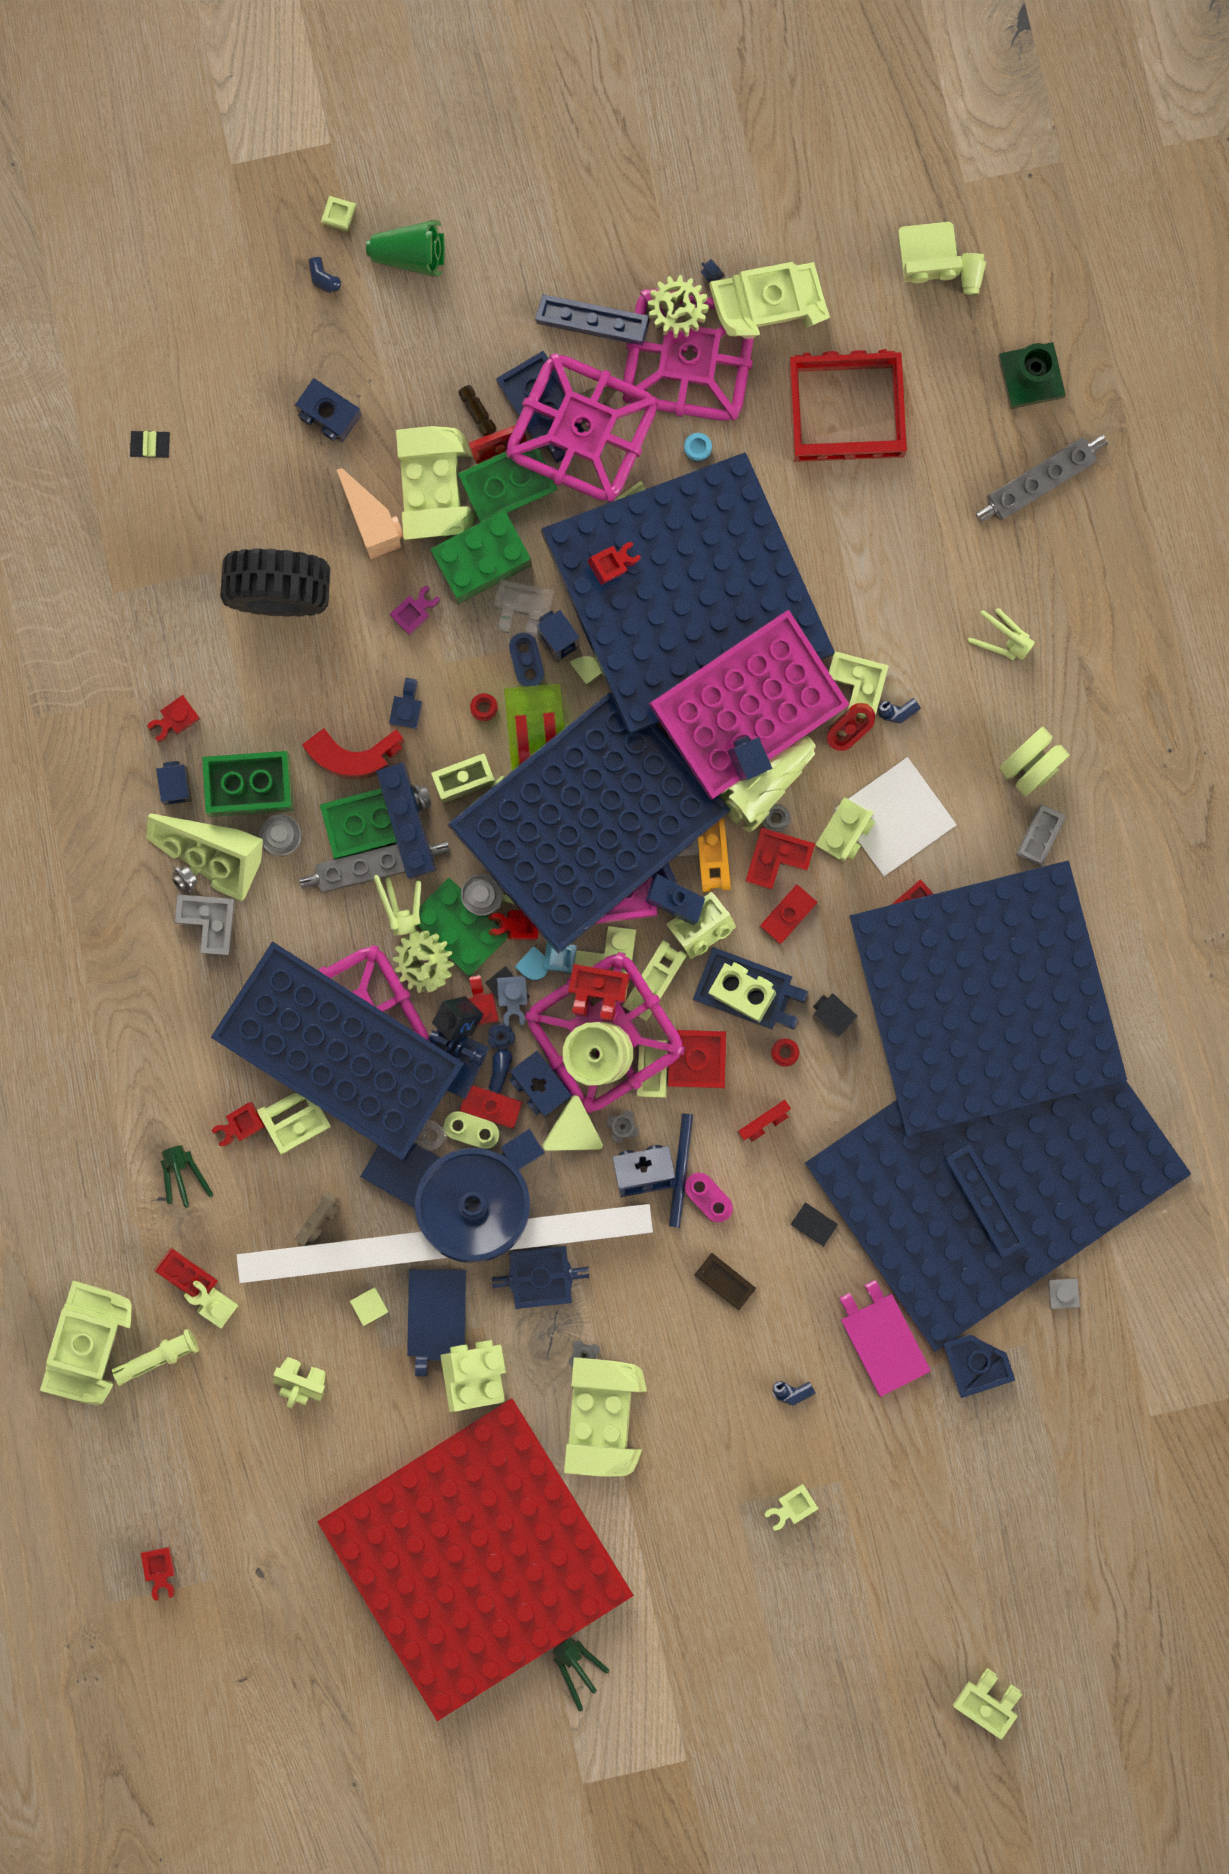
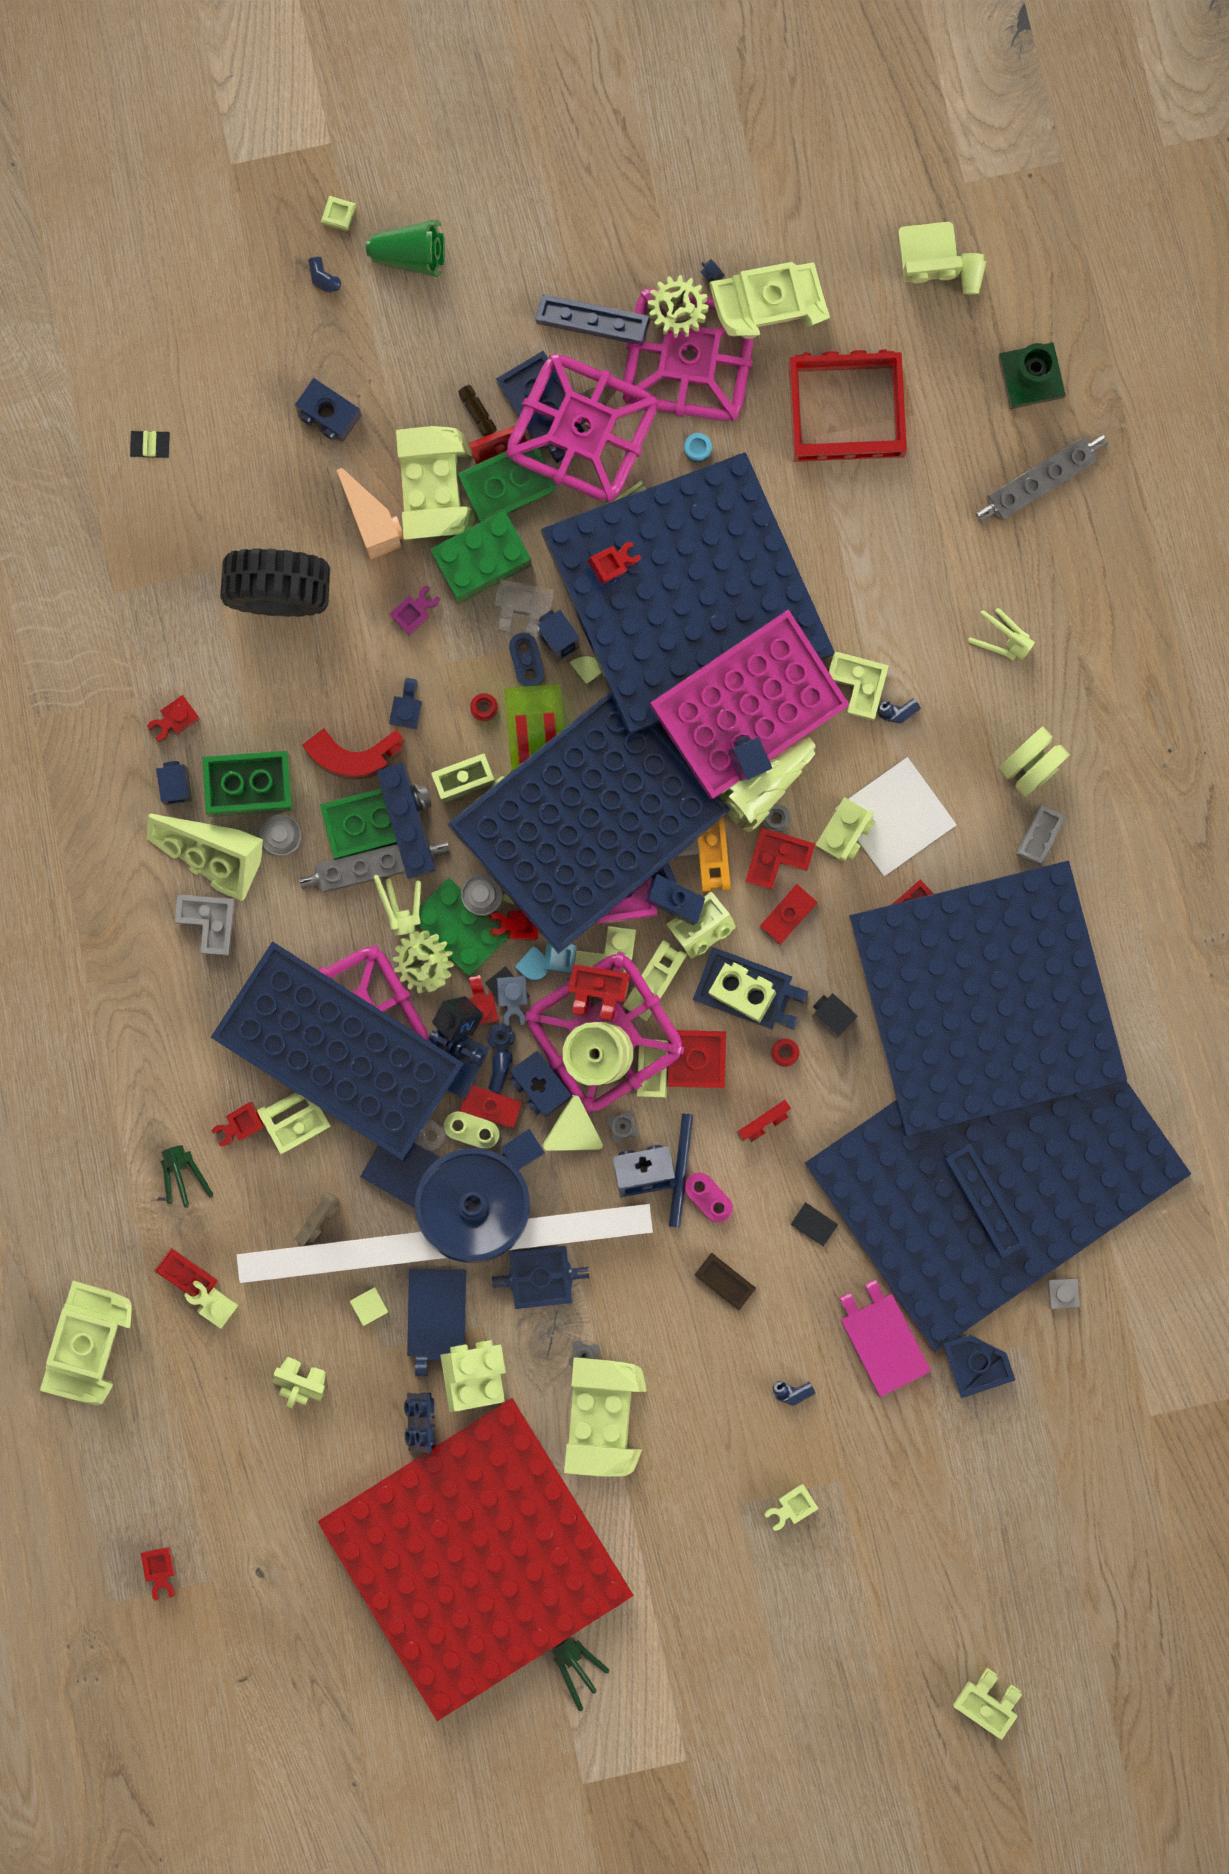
yellowish green pin [112,1328,199,1386] -> none
flat silver plate [172,866,198,895] -> none
red plate [827,703,875,751] -> none
none -> dark blue hinge [404,1392,435,1453]

